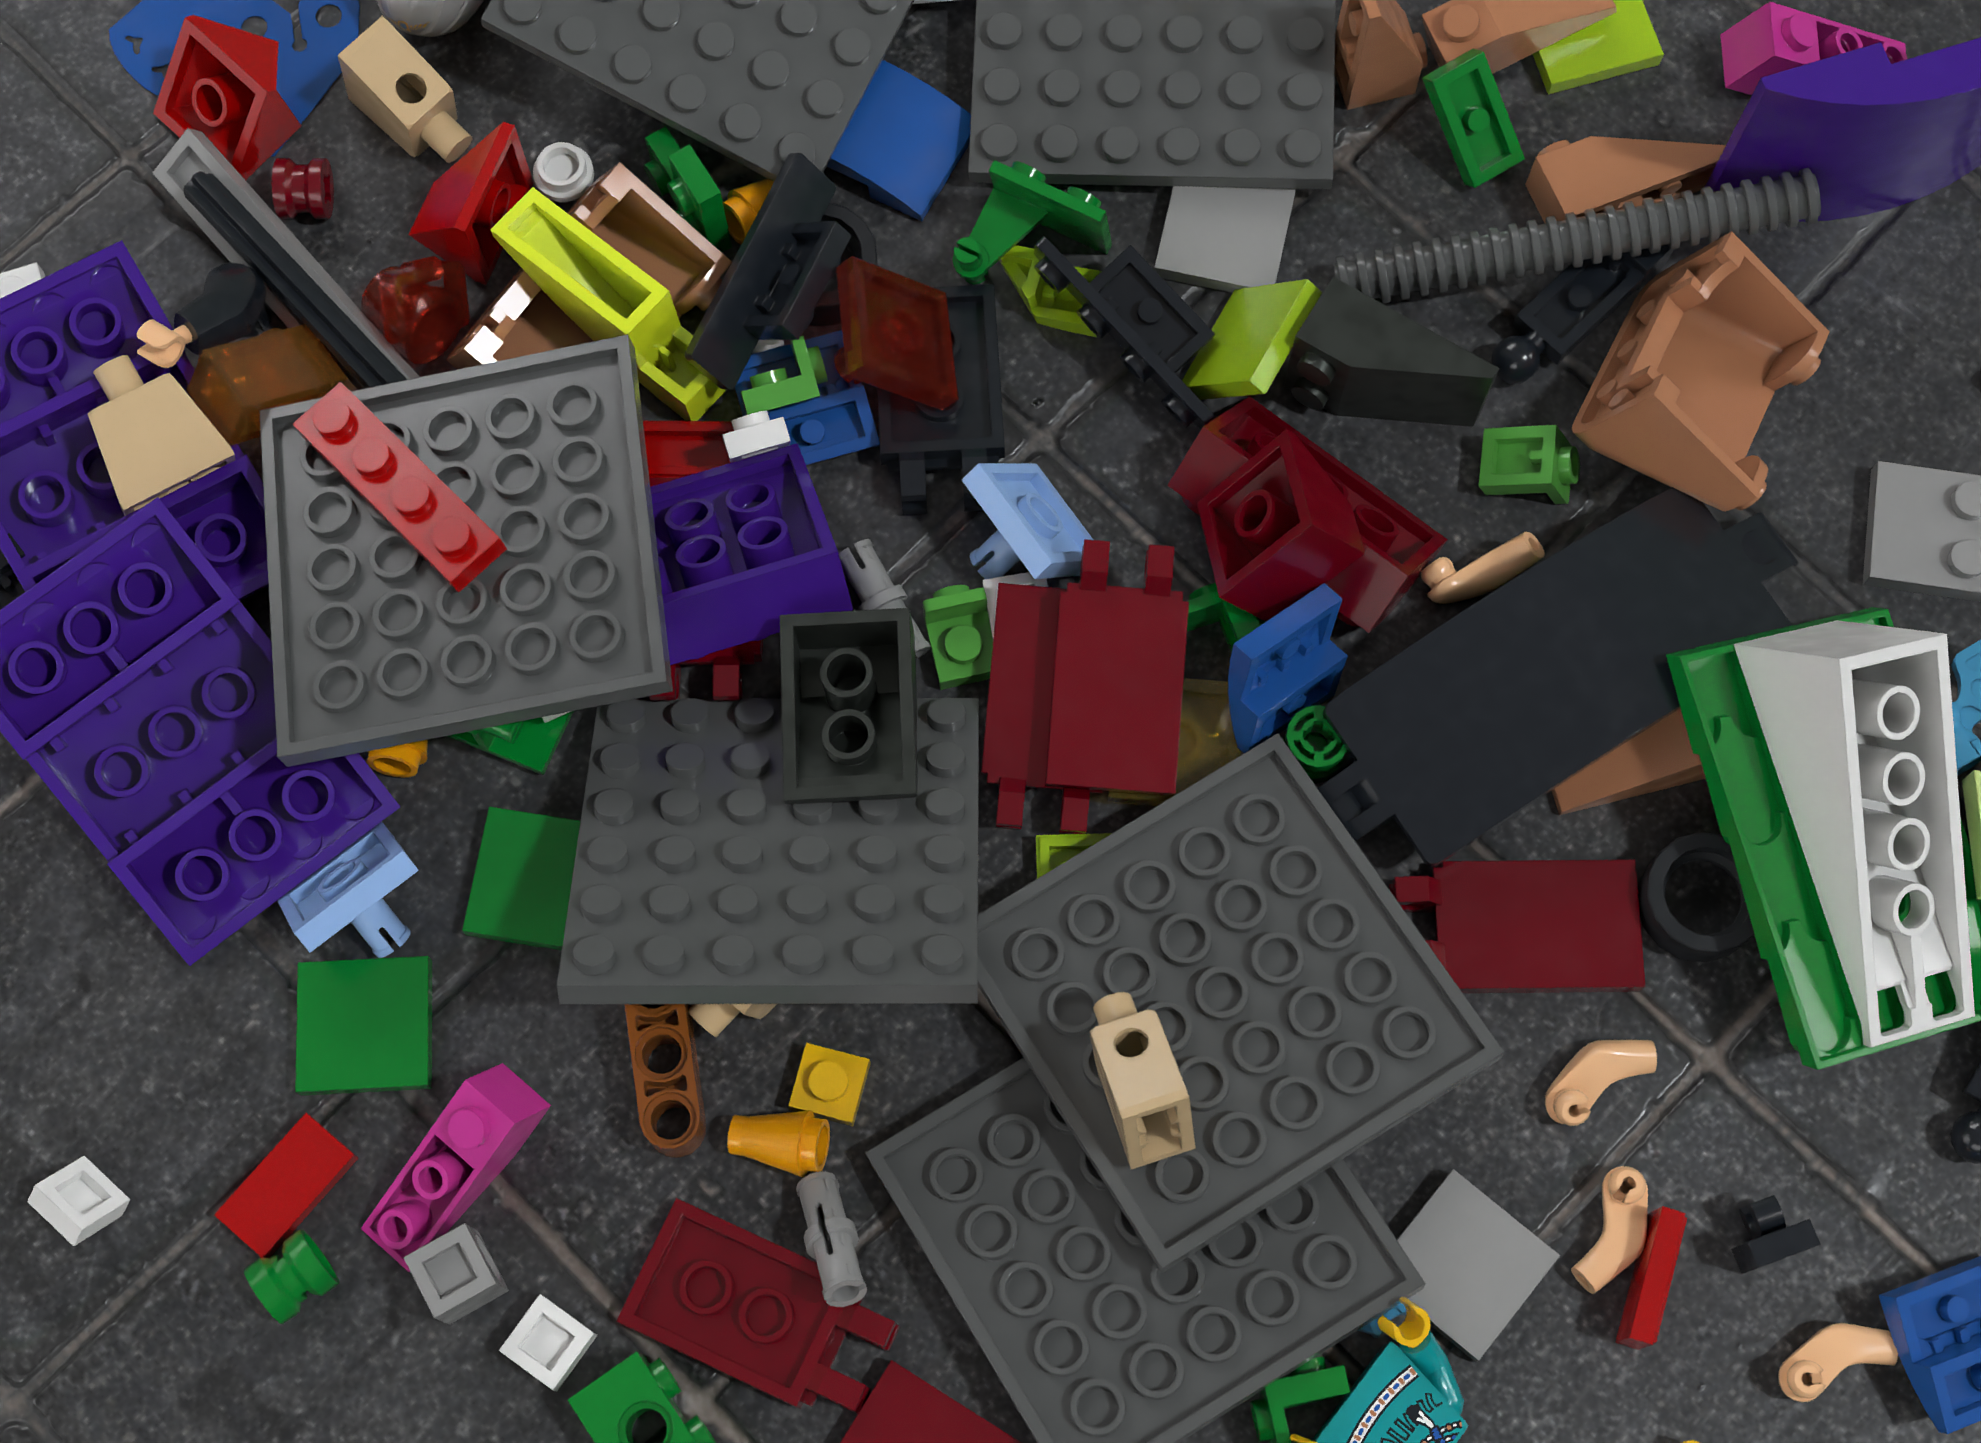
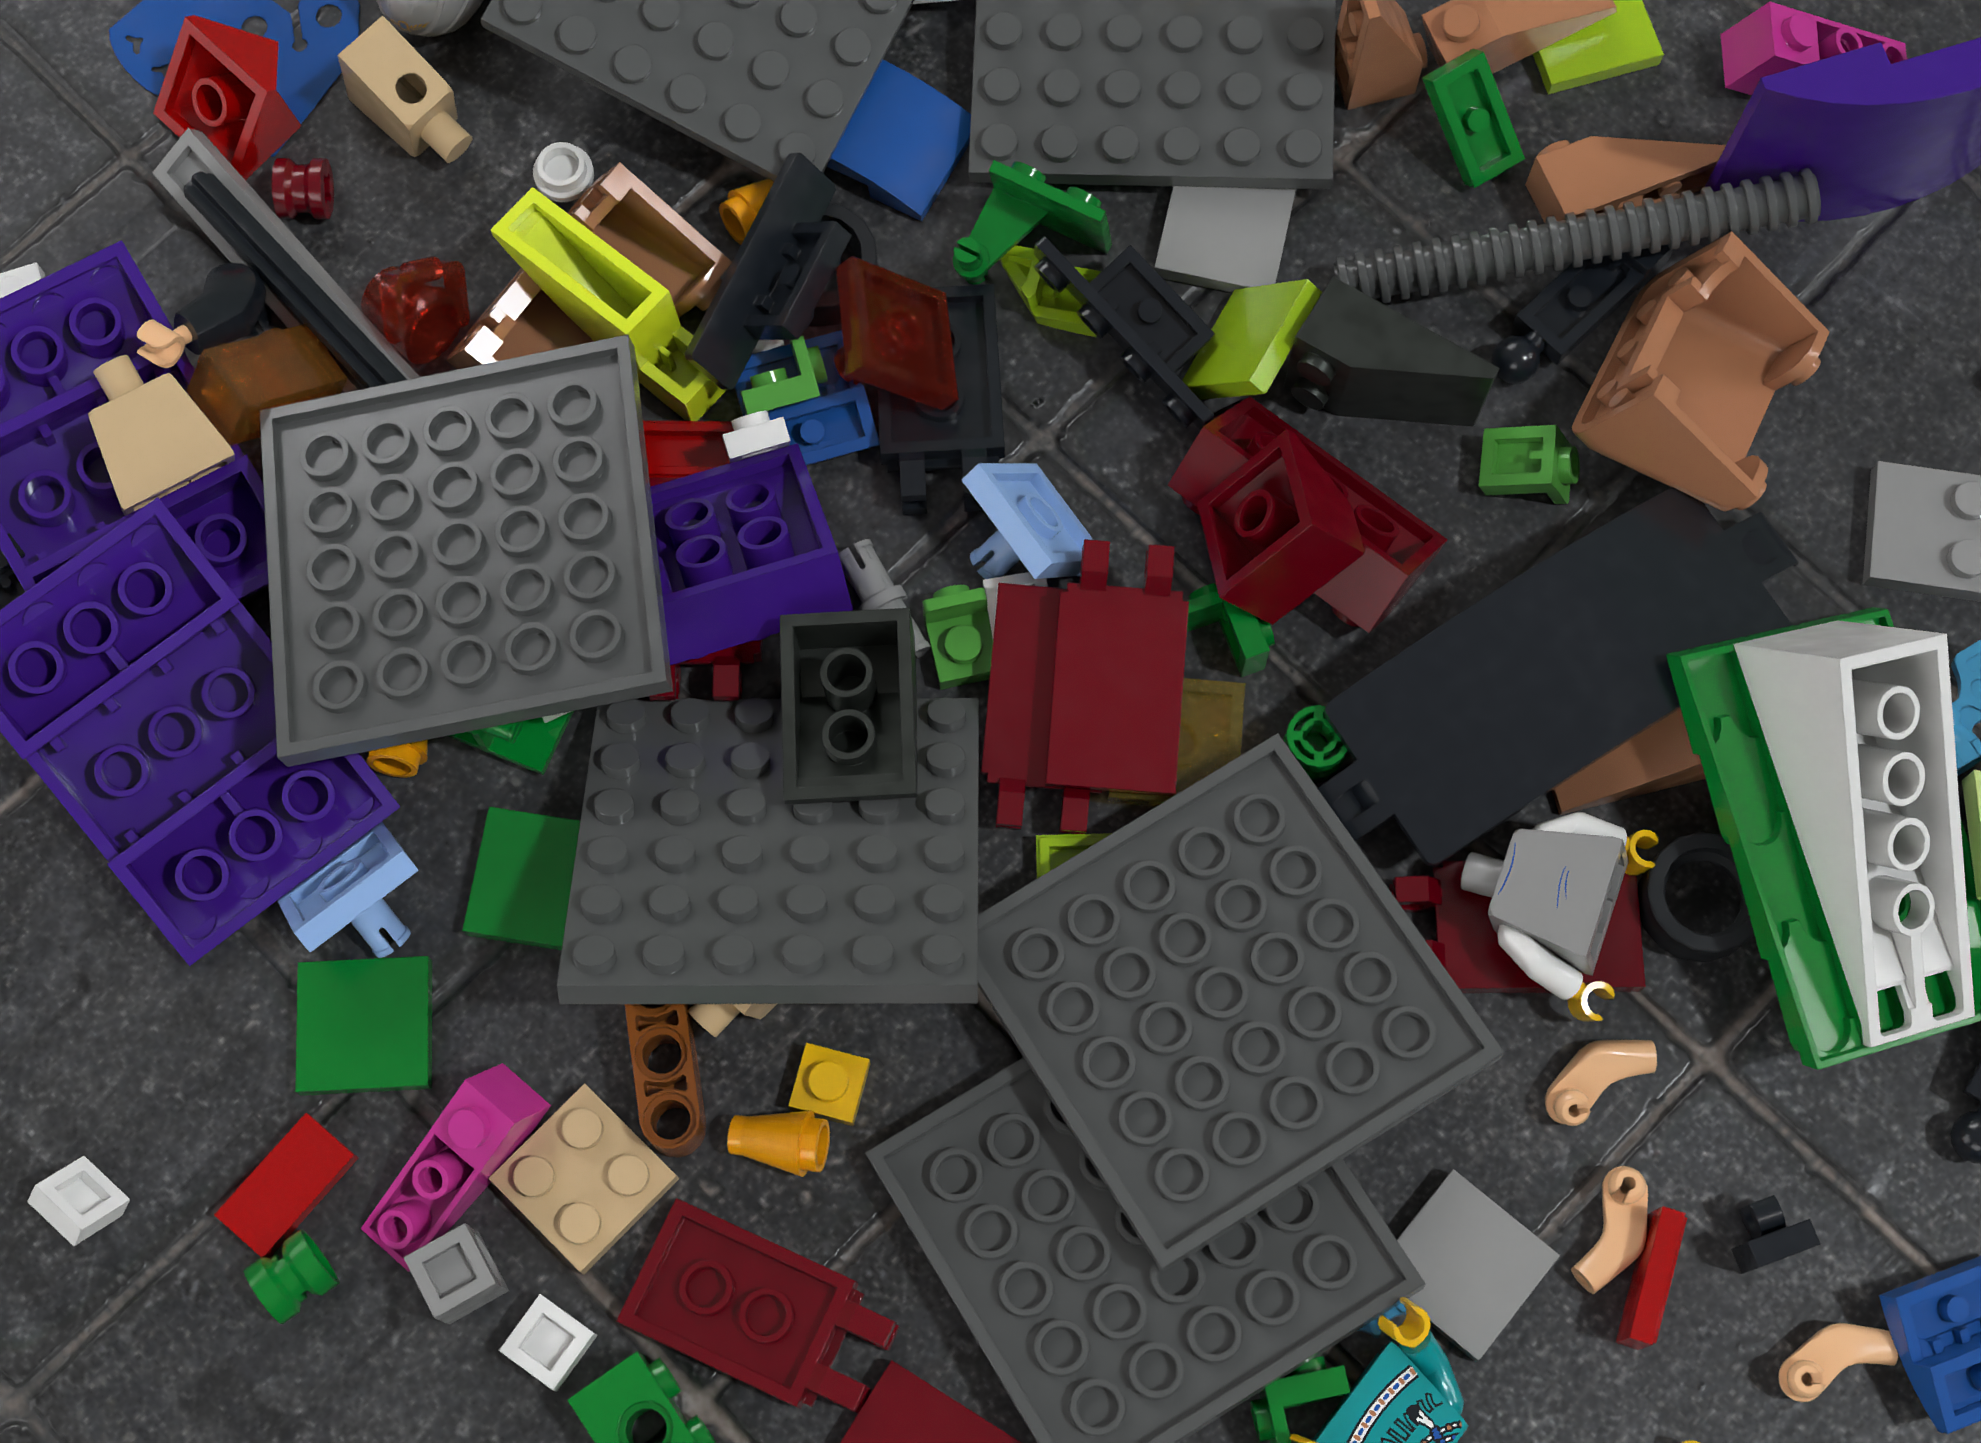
plate [292,382,507,593] -> none
red slope [409,122,534,285] -> none
green plate [643,126,732,253] -> none
light grey pin [796,1171,867,1307] -> none
tan torso [1089,992,1196,1169] -> none
blue slope [1228,583,1348,753] -> none
light nougat arm [1421,531,1545,604] -> none
none -> tan plate [488,1083,679,1275]
none -> light grey torso [1461,812,1658,1022]

